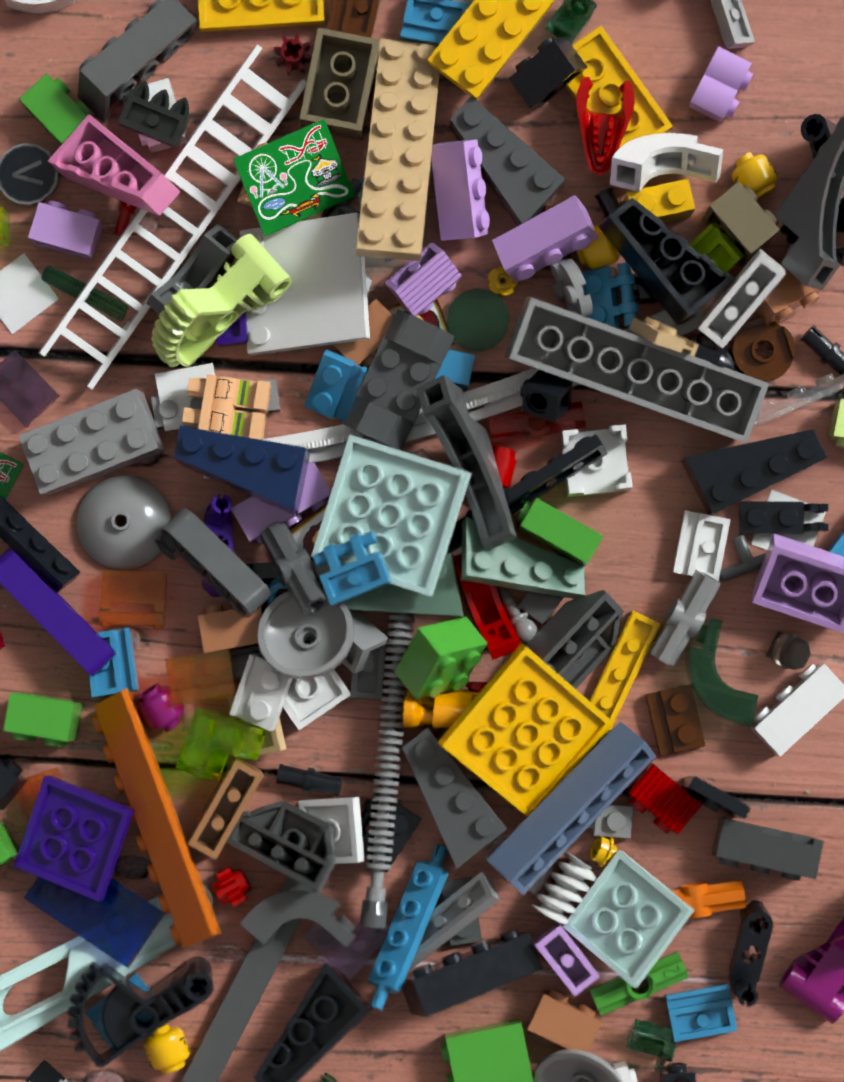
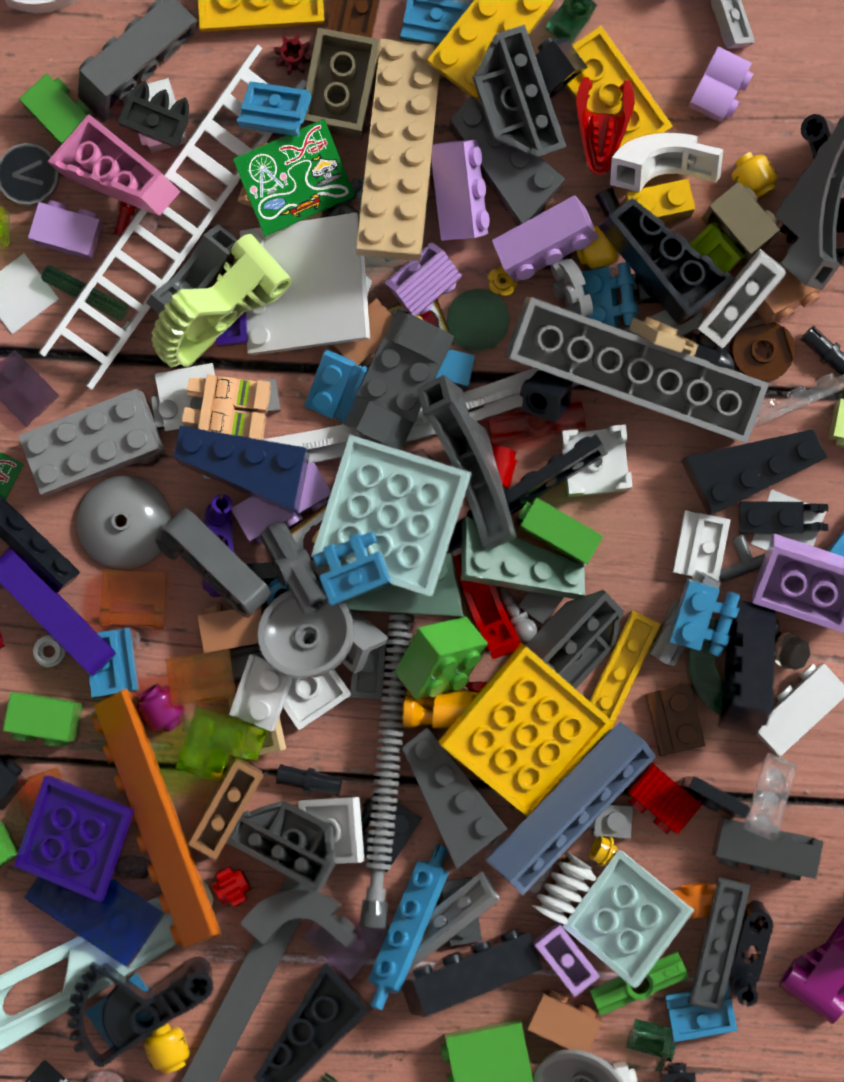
none -> white plate [33,635,65,667]
none -> dark azure plate [237,81,312,137]
none -> dark grey wedge [472,25,566,158]
none -> dark azure plate [668,579,740,656]
none -> dark grey tile [688,877,750,1011]
none -> black wedge [718,600,779,736]
none -> clear plate [743,753,797,841]

